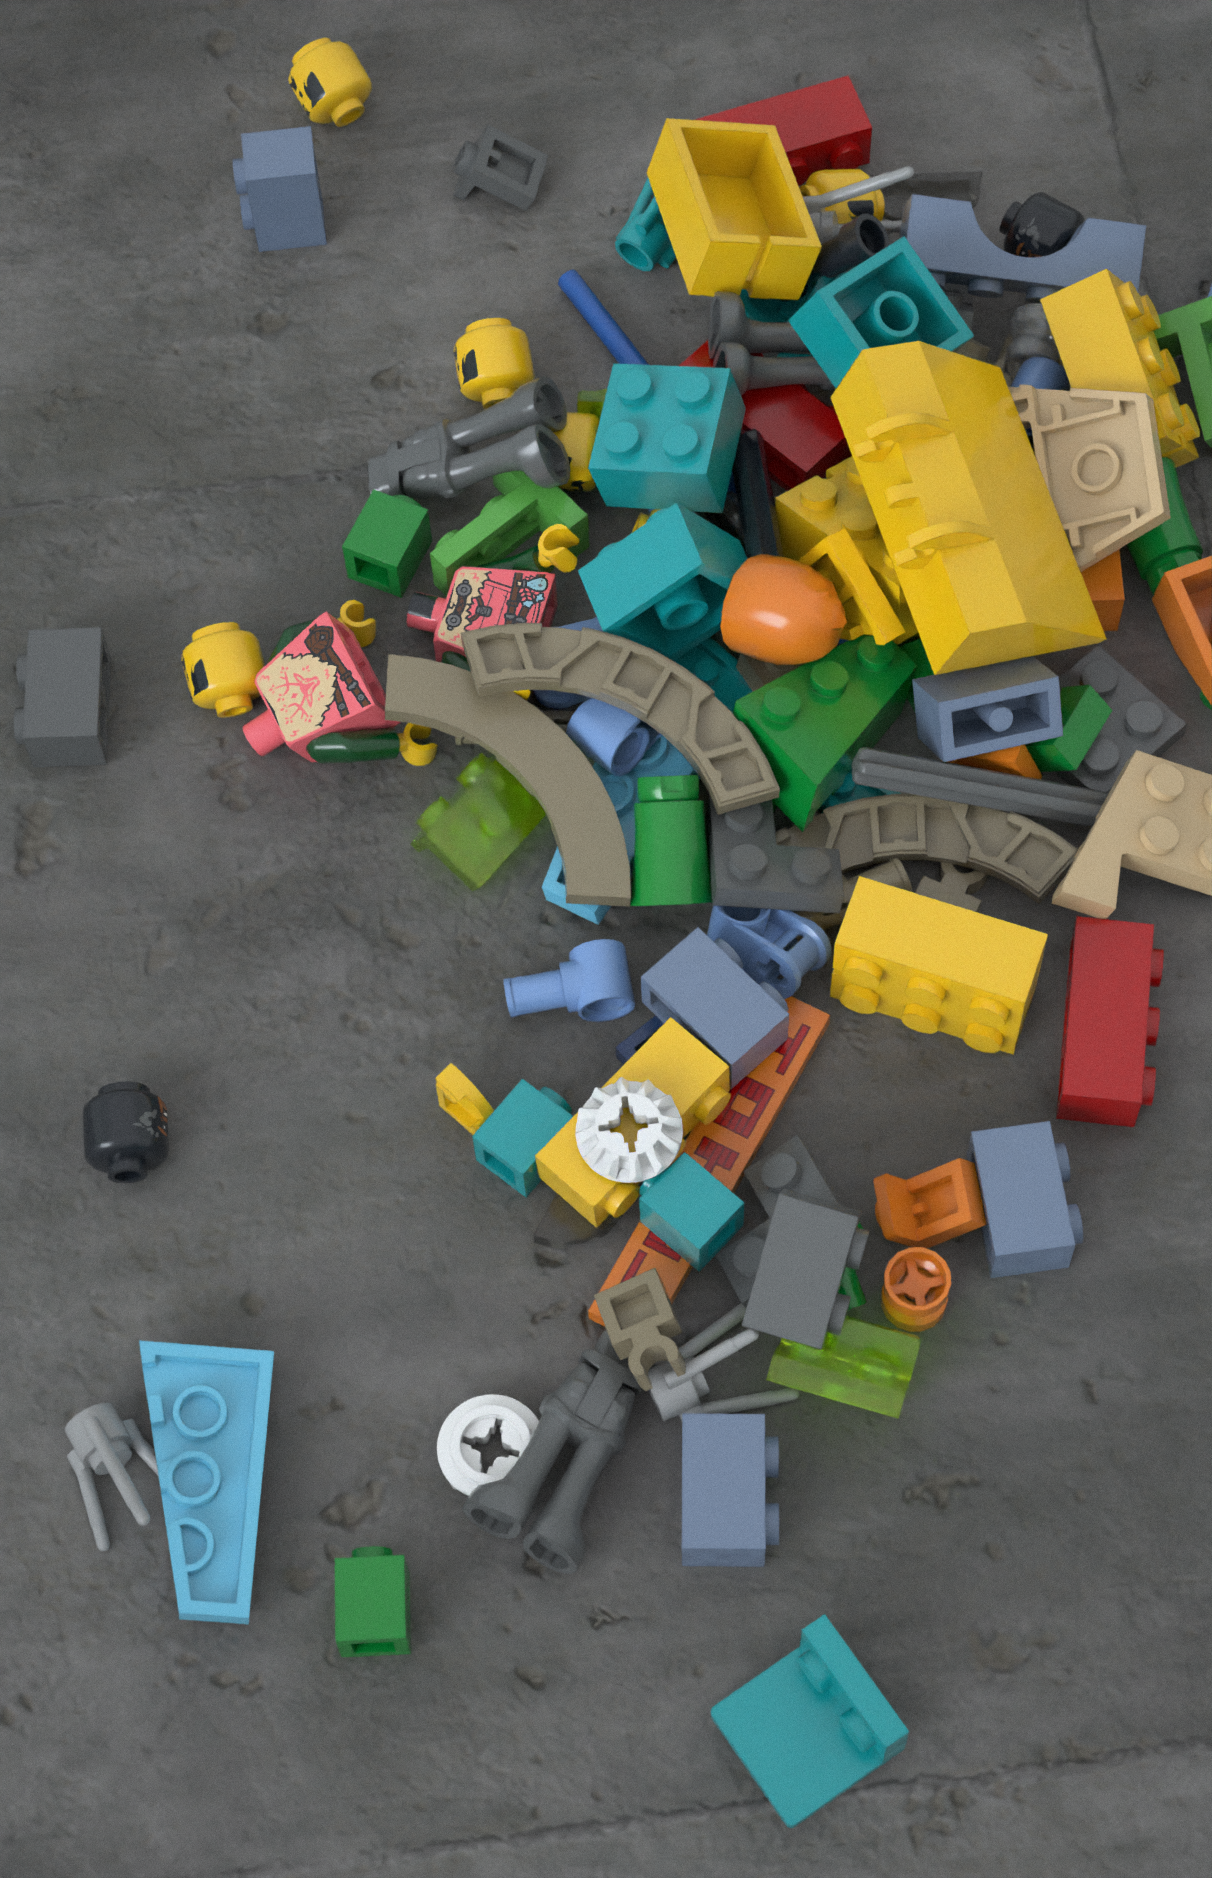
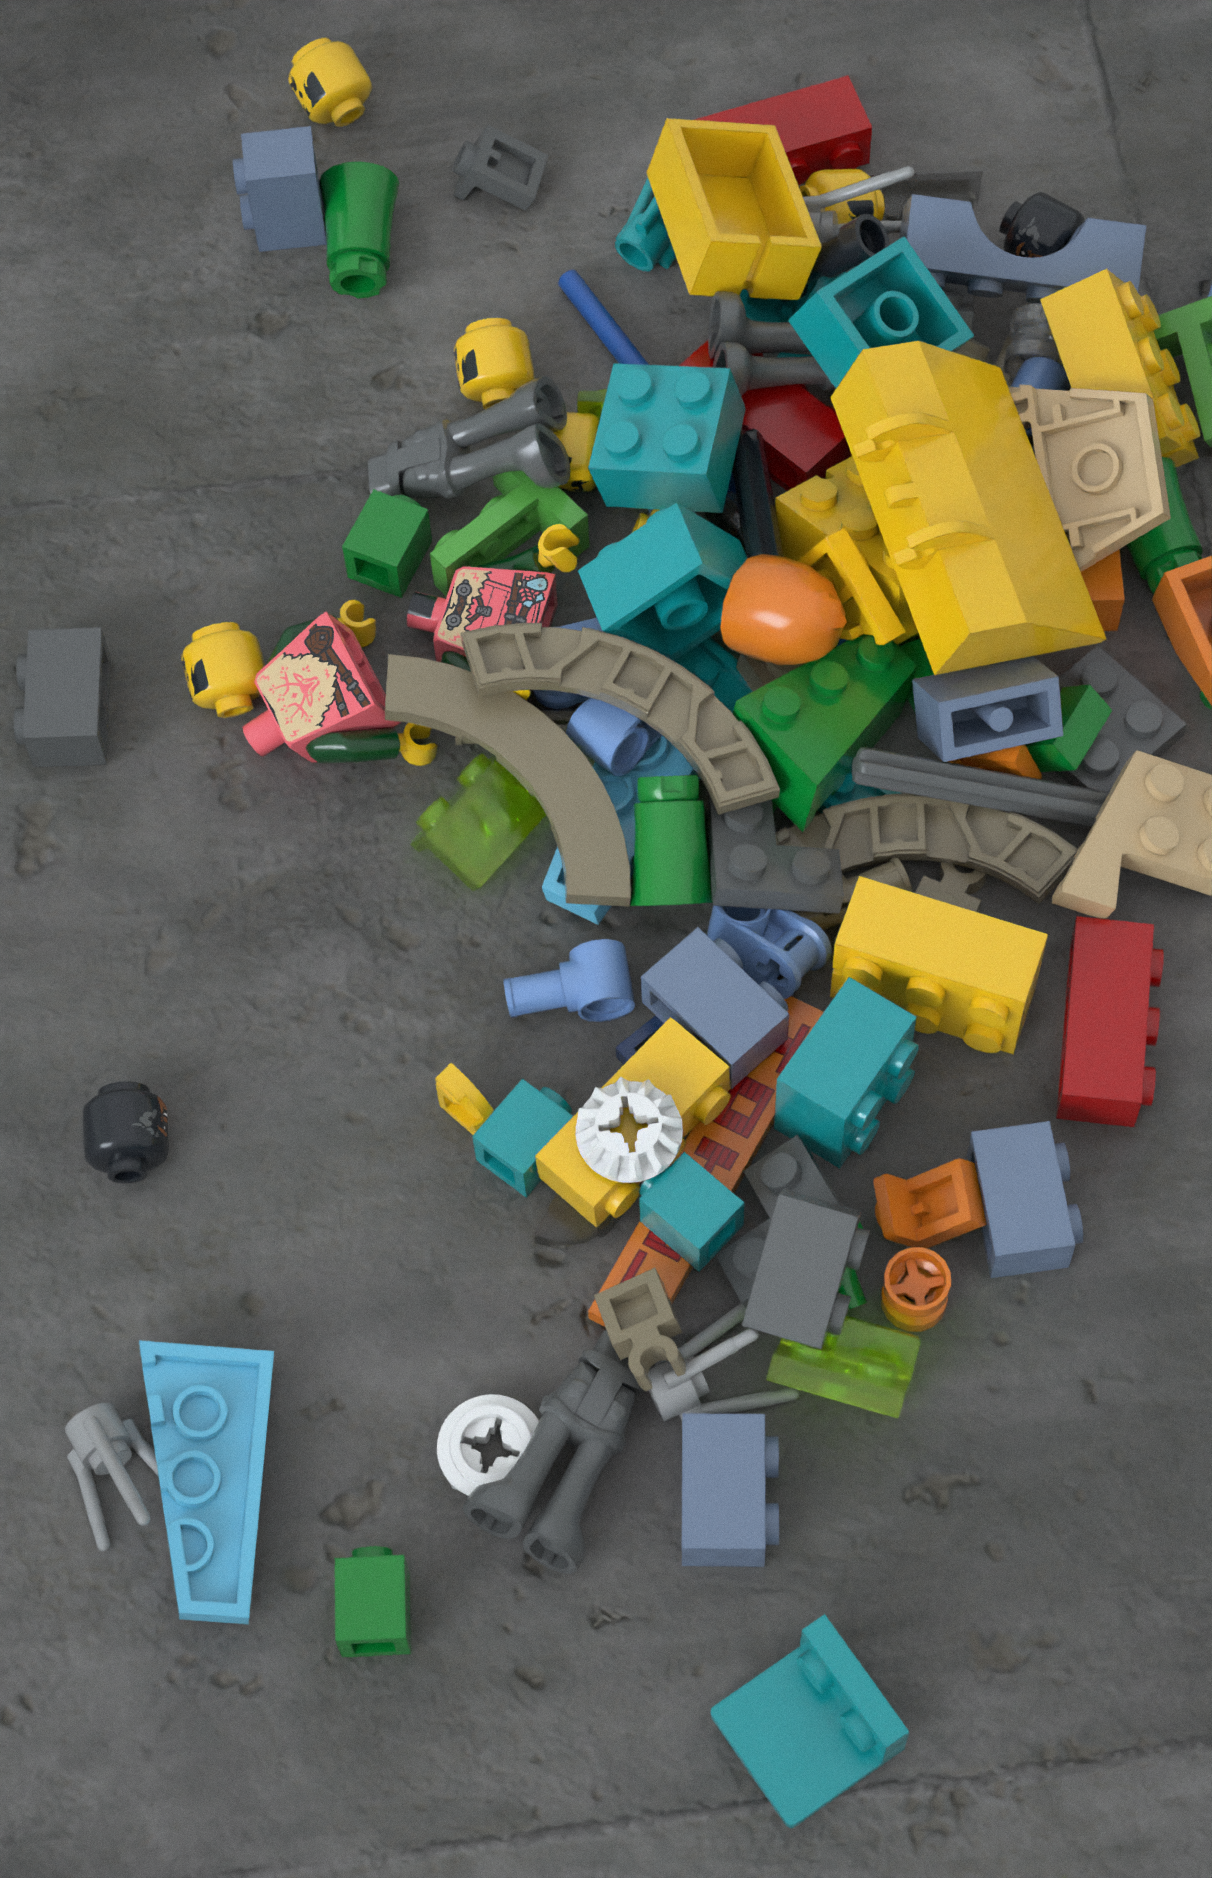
none -> green plant [319,161,399,299]
none -> teal brick [774,977,919,1169]

